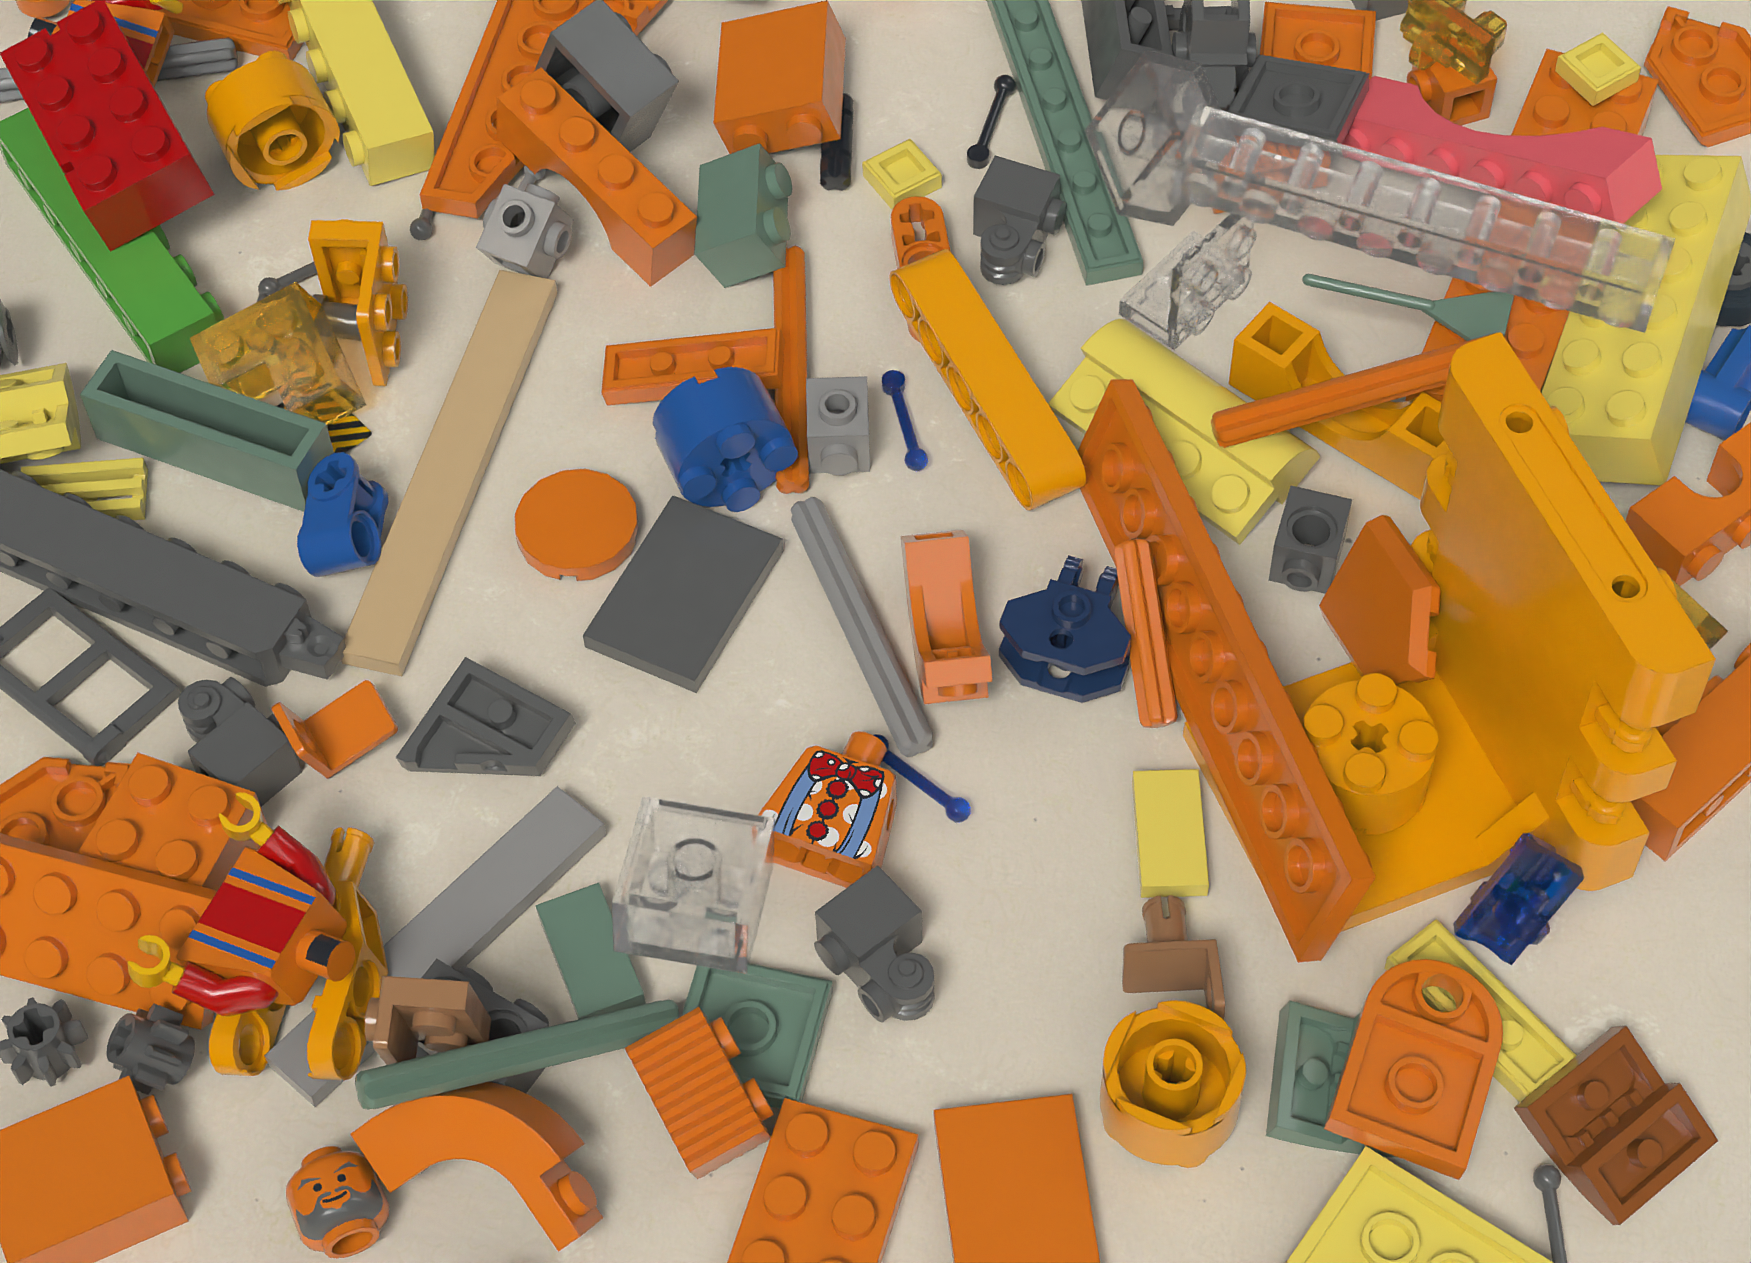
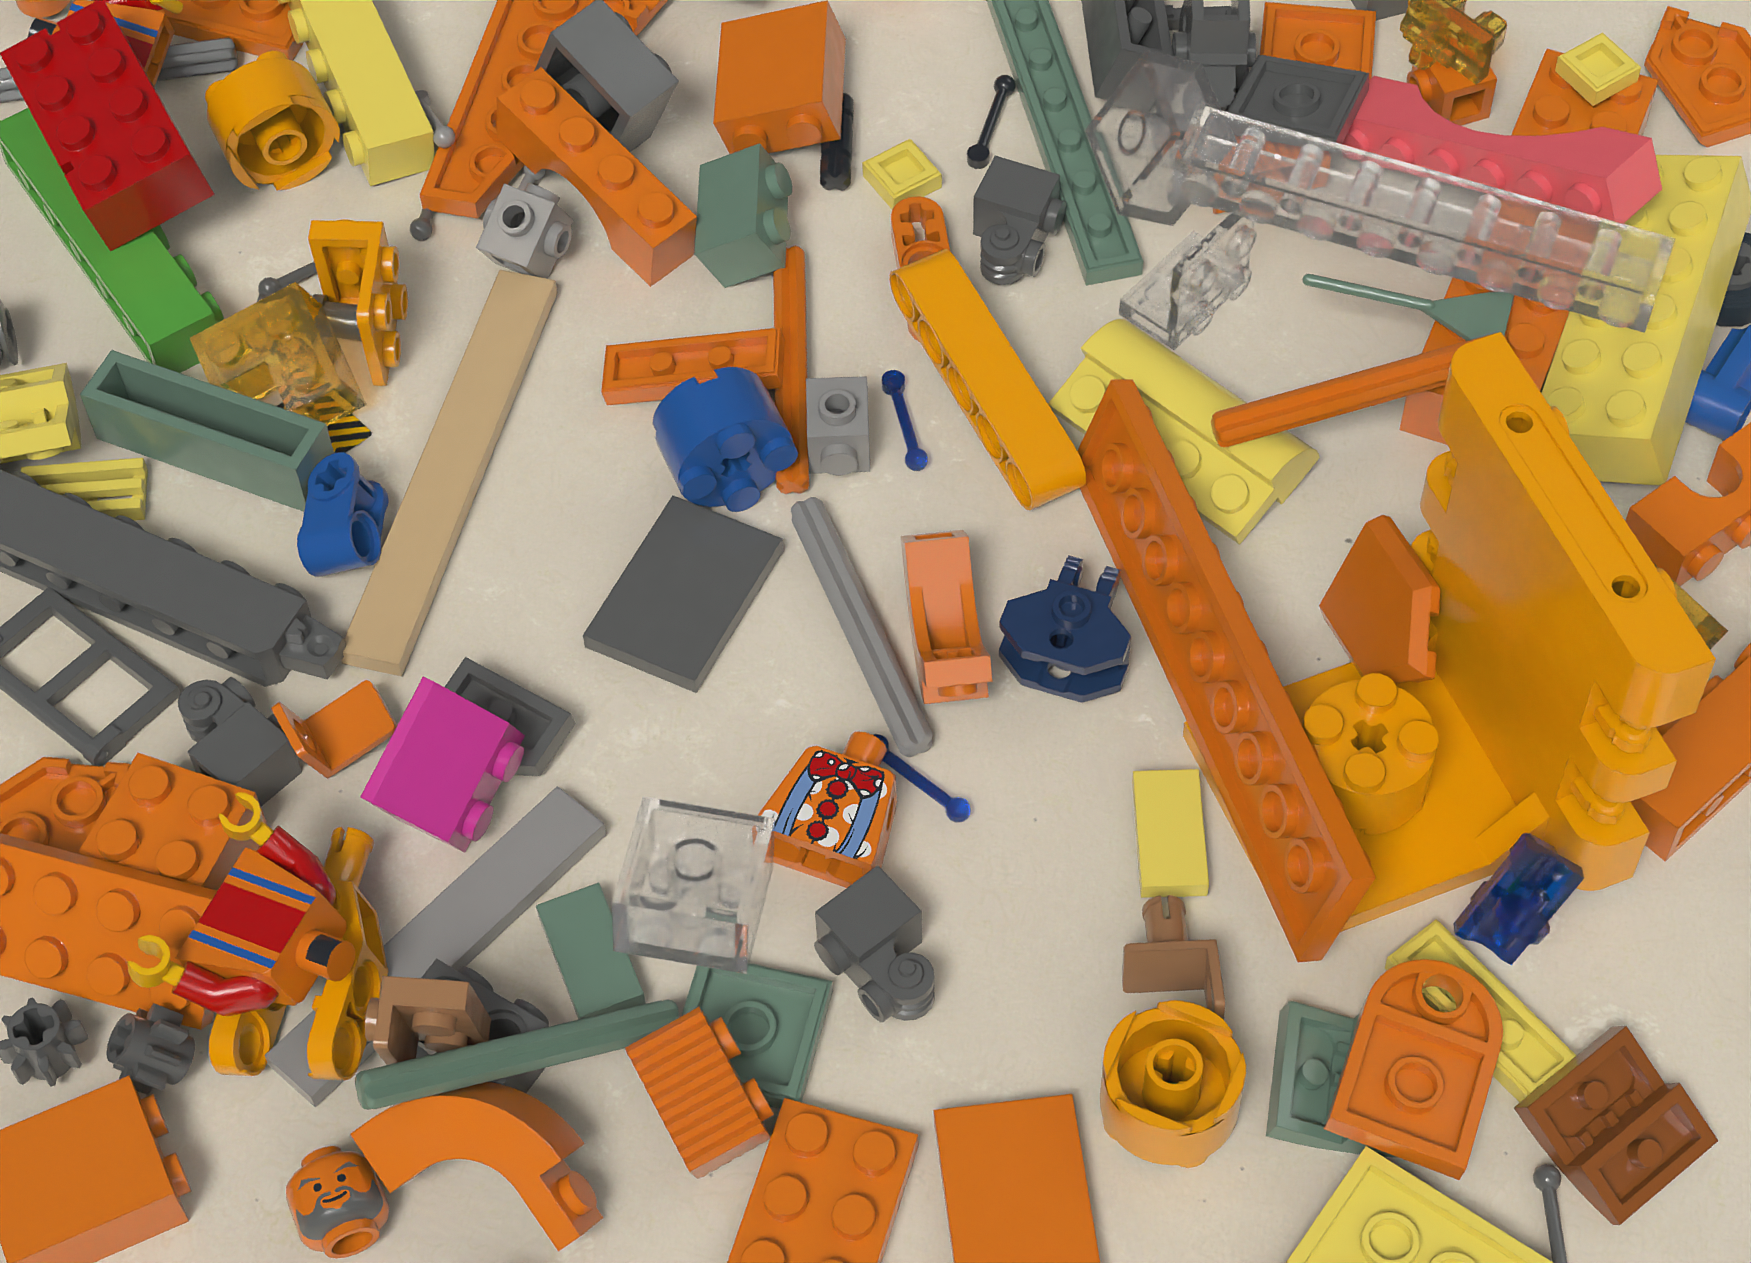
orange tile [515,469,638,581] -> none
orange axle [1114,539,1178,728] -> none
light orange arch [1229,302,1450,500] -> none
dark grey brick [1268,486,1352,594] -> none
none -> dark pink slope [360,676,525,853]
none -> light grey hinge [415,90,455,148]

